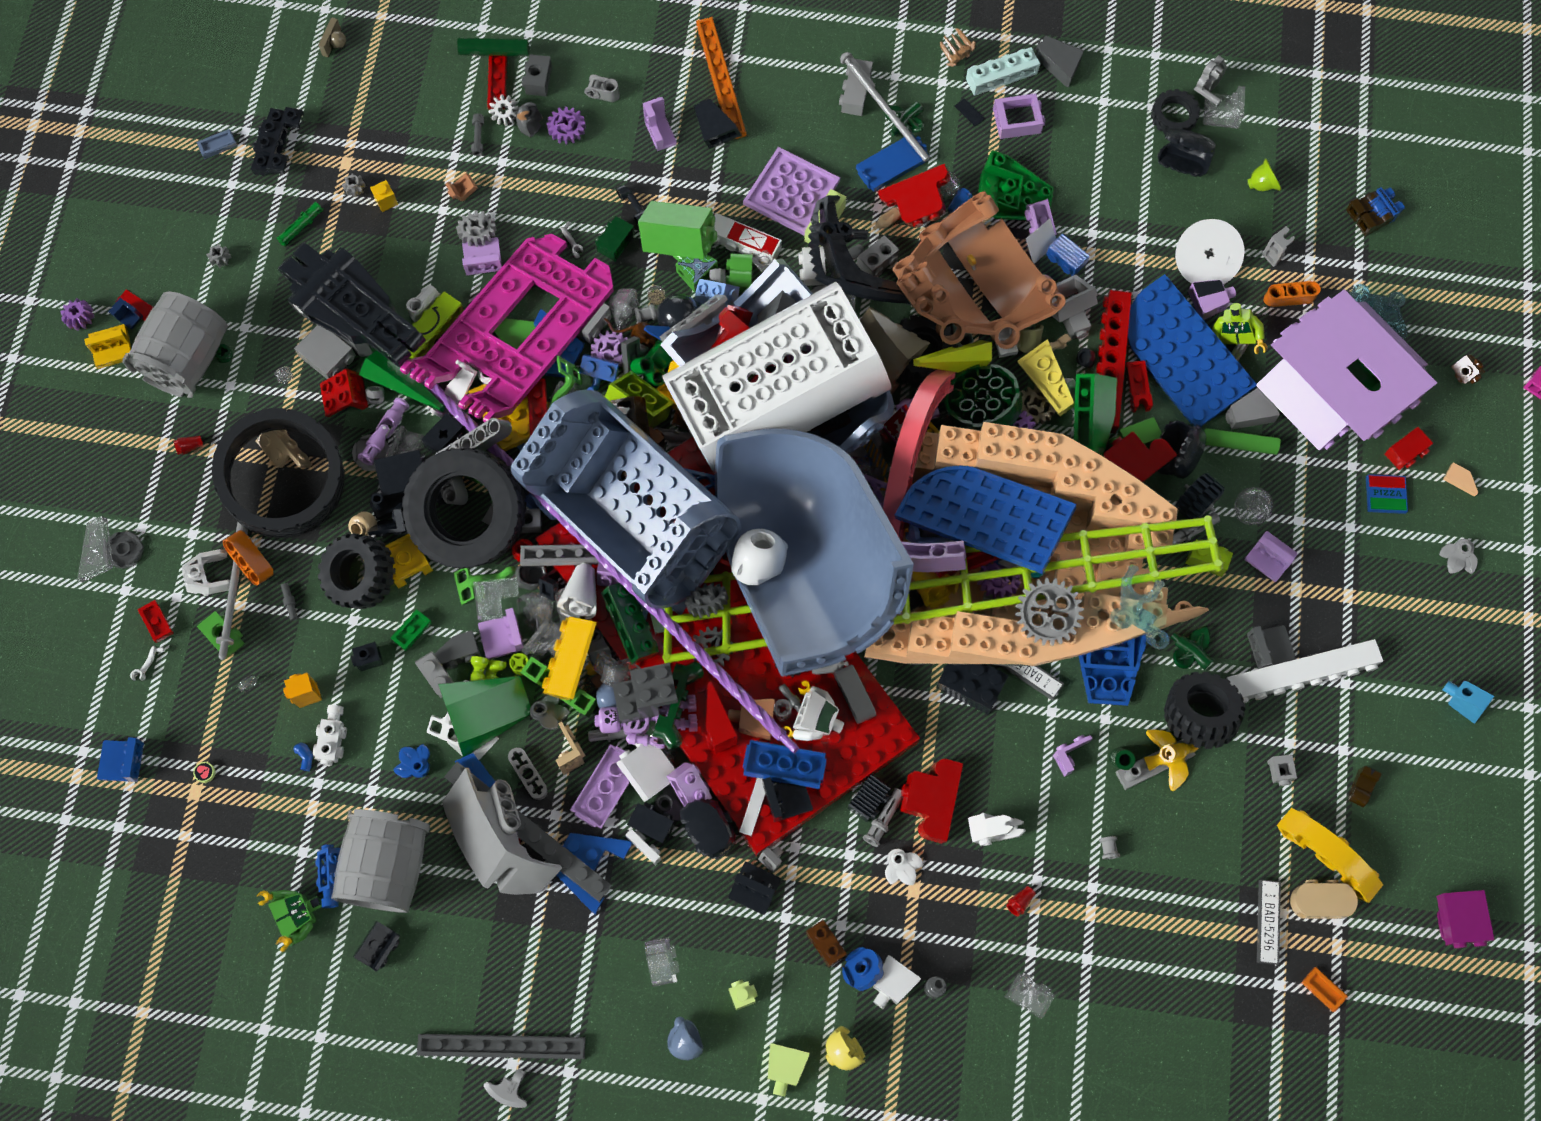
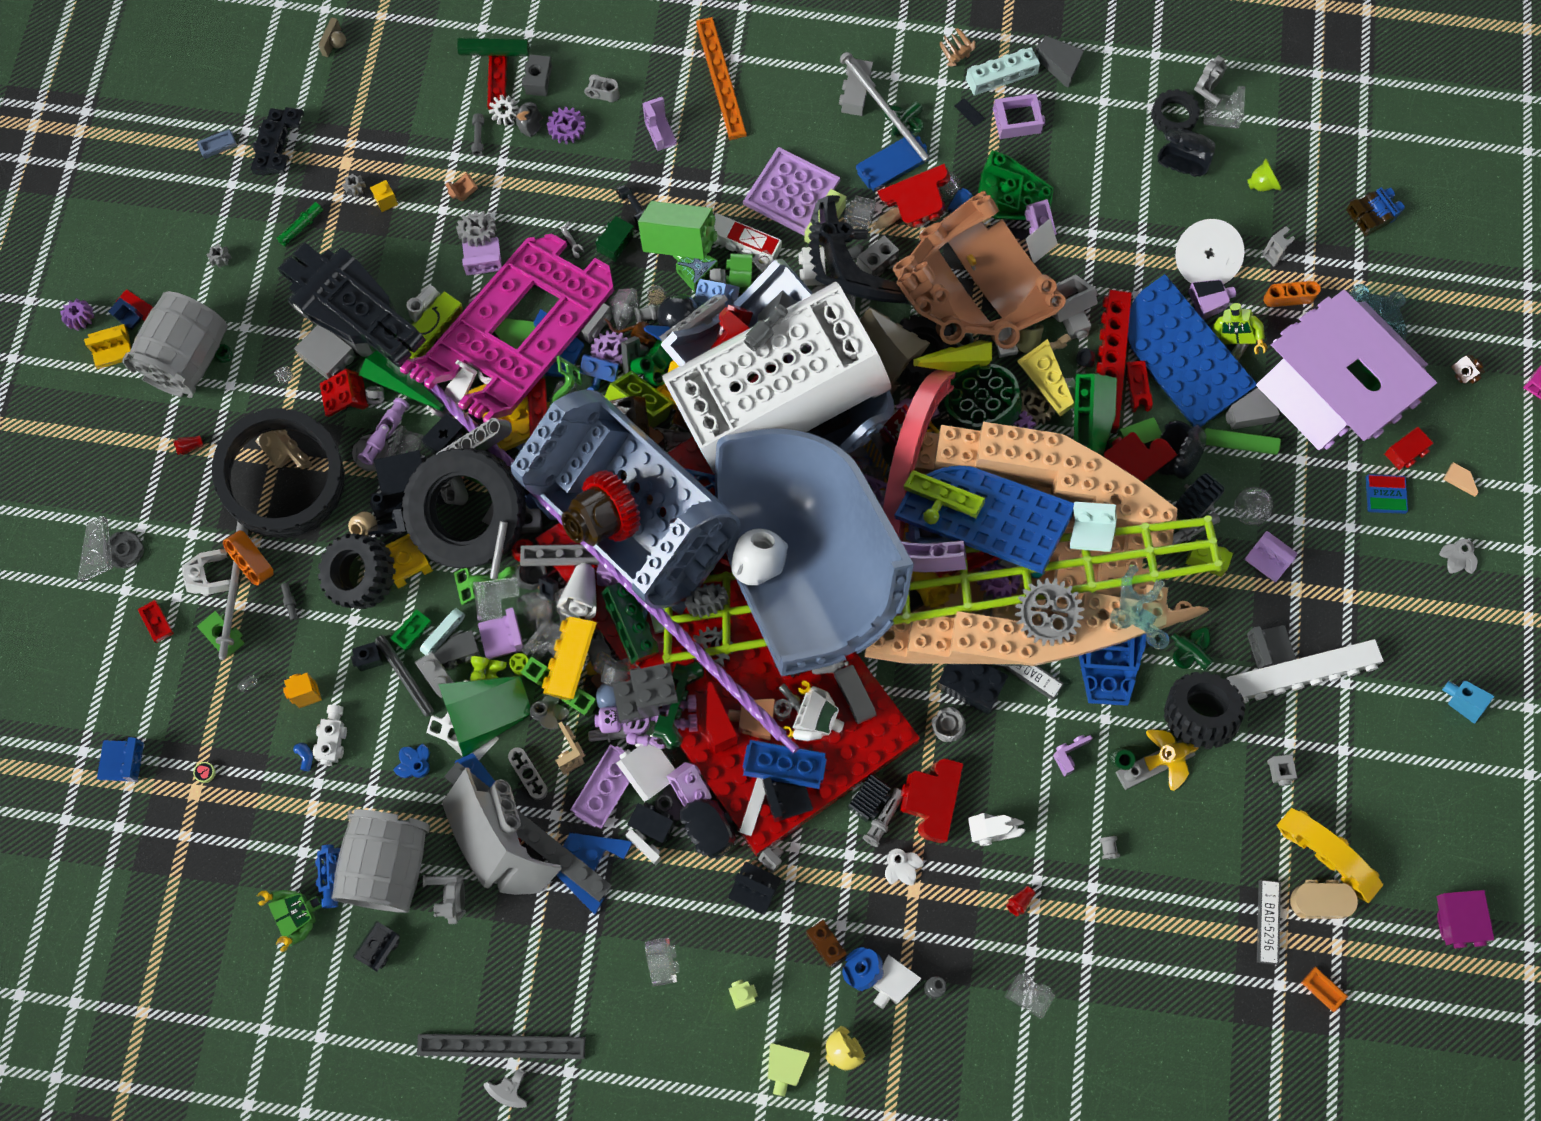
white piece [130,646,165,681] -> none
sand blue piece [667,1016,703,1060] -> none
black slope [694,99,742,149] -> none
brick [1046,233,1090,276] -> none
dark brown leg [1348,766,1382,808] -> none
none -> dark grey axle [375,635,434,717]
none -> light aqua beam [420,608,465,655]
none -> light grey piece [423,875,465,924]
none -> light grey bar [490,521,508,579]
none -> piece [561,470,641,546]
none -> dark grey piece [744,304,788,351]
none -> clear brick [844,195,876,235]
none -> lime plate [904,470,985,524]
none -> light grey hair [932,707,966,742]
none -> light aqua bracket [1070,502,1117,552]

